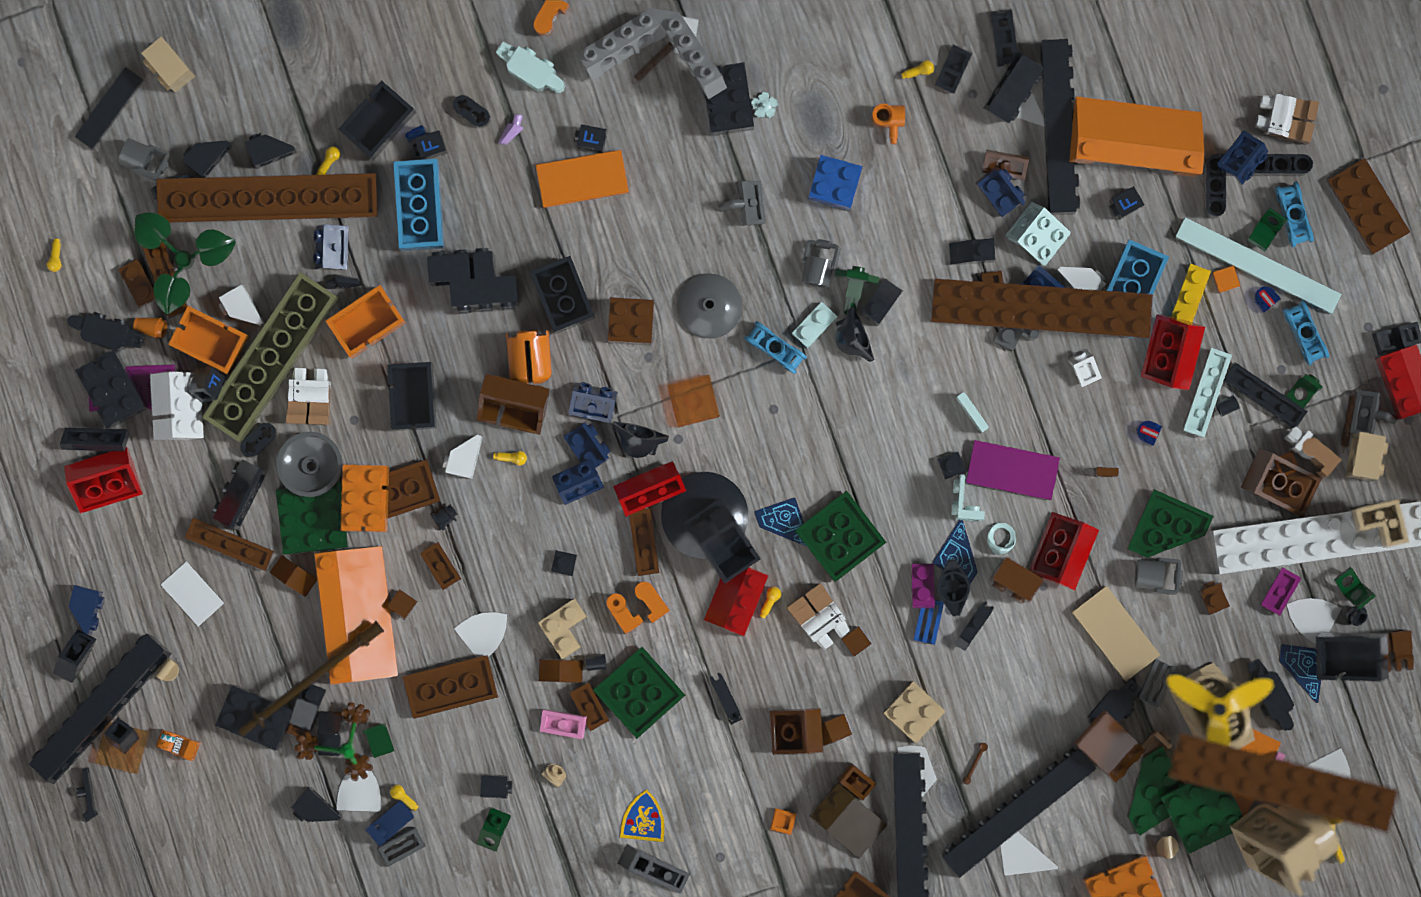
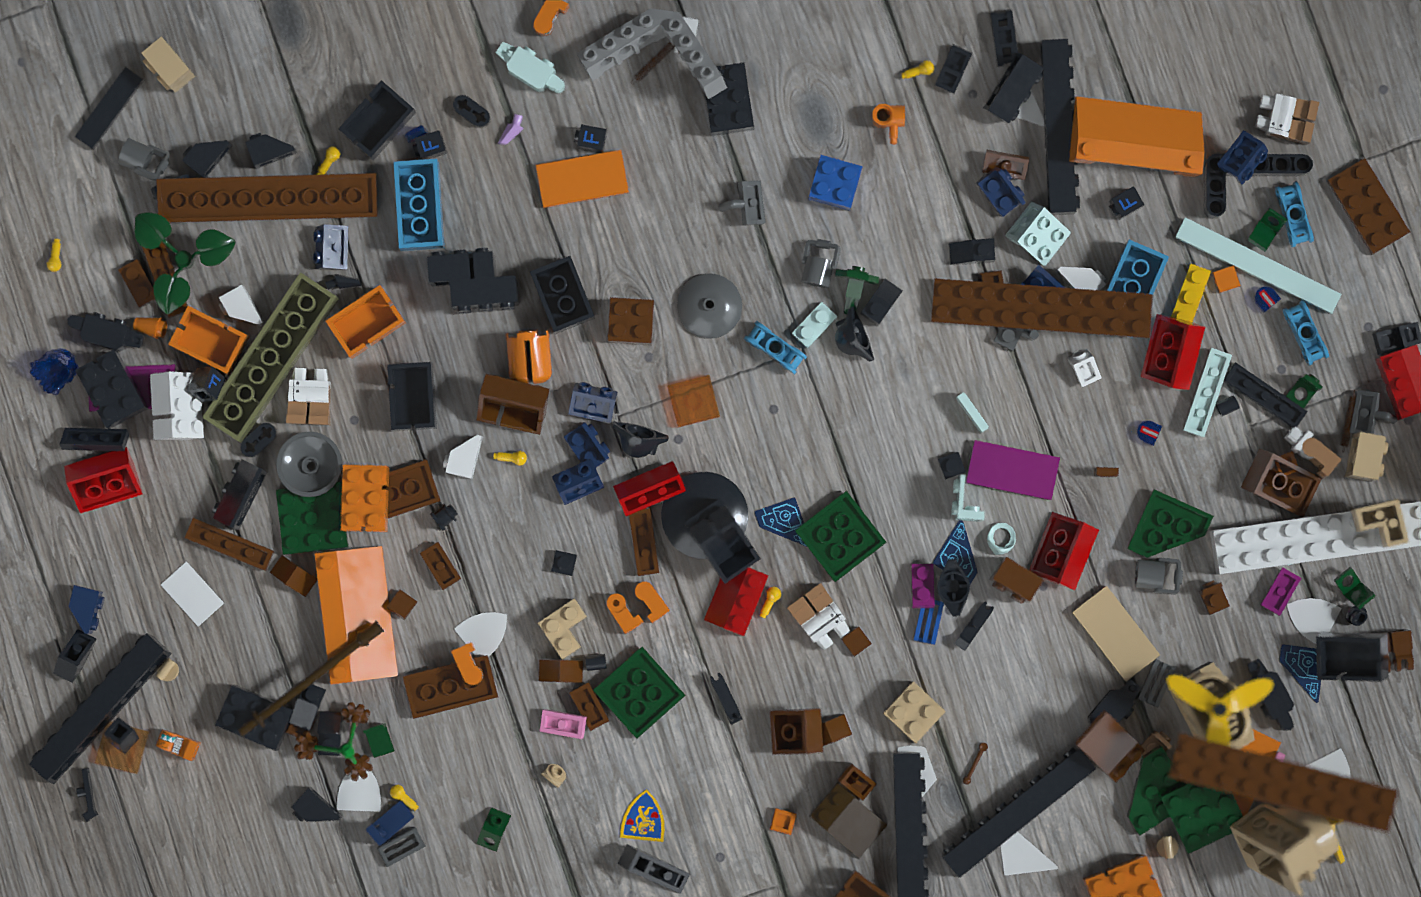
black brick [480,775,513,799] -> none
light aqua plant [751,92,778,118] -> none
none -> clear blue hair [29,348,79,395]
none -> orange leg [451,642,483,685]

